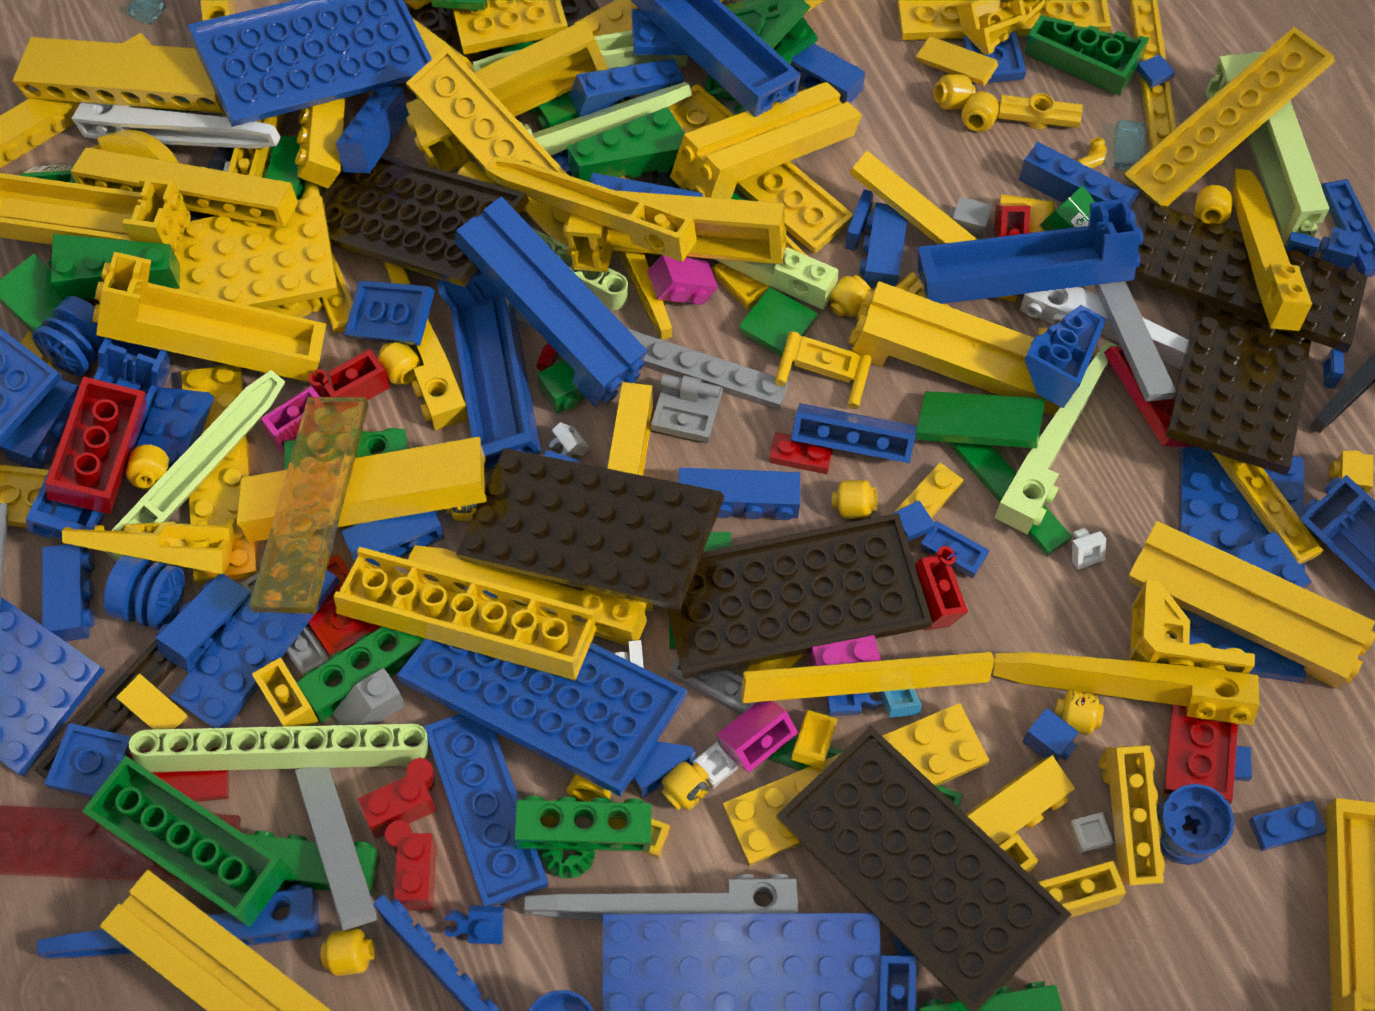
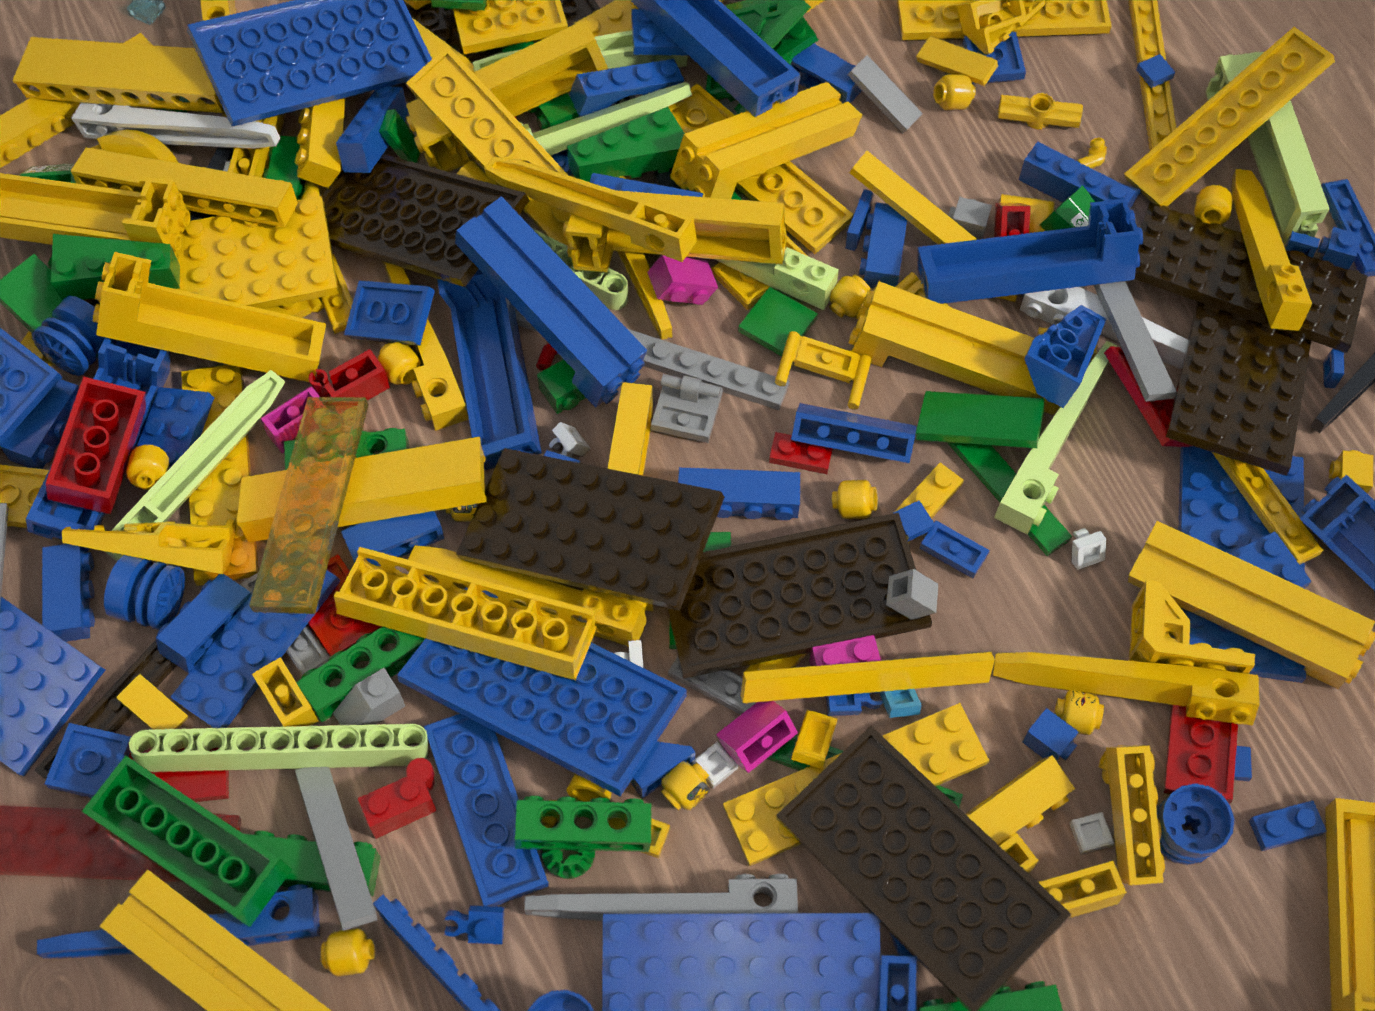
red hinge [385,820,437,911] -> none
red hinge [915,546,968,631] -> none
yellow head [961,91,1000,132] -> none
green wedge [1025,15,1149,96] -> none
clear light blue tile [1114,119,1145,170] -> none
none -> green tile [379,109,420,163]
none -> light grey tile [847,55,923,133]
none -> light grey brick [886,569,938,620]

